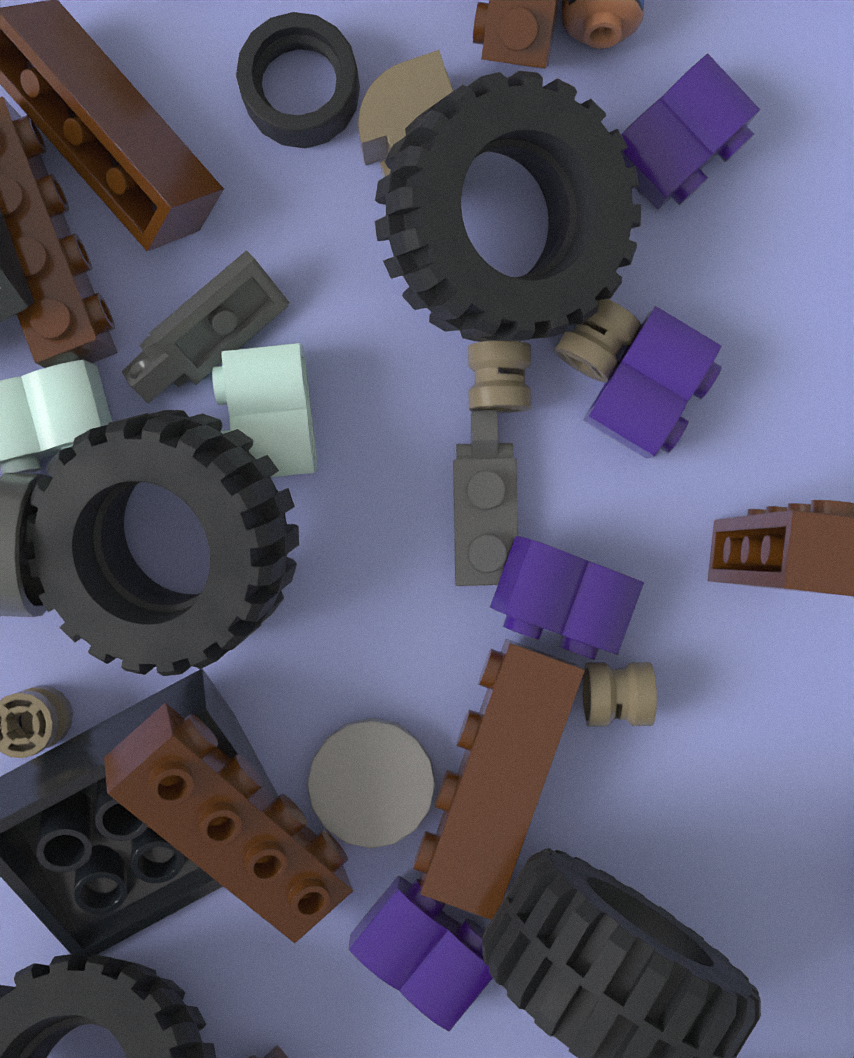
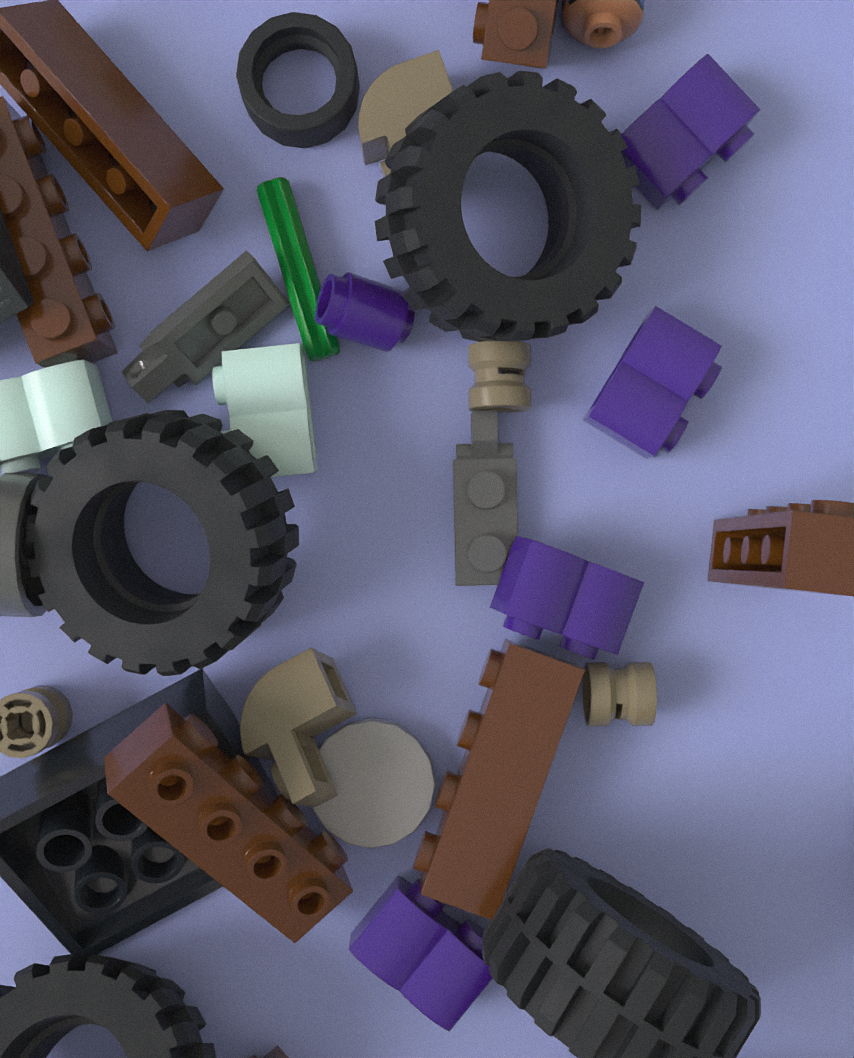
dark tan wheel [554,299,642,383] -> none
none -> dark tan brick [240,648,357,807]
none -> green axle [257,177,340,362]
none -> dark purple brick [315,272,415,352]

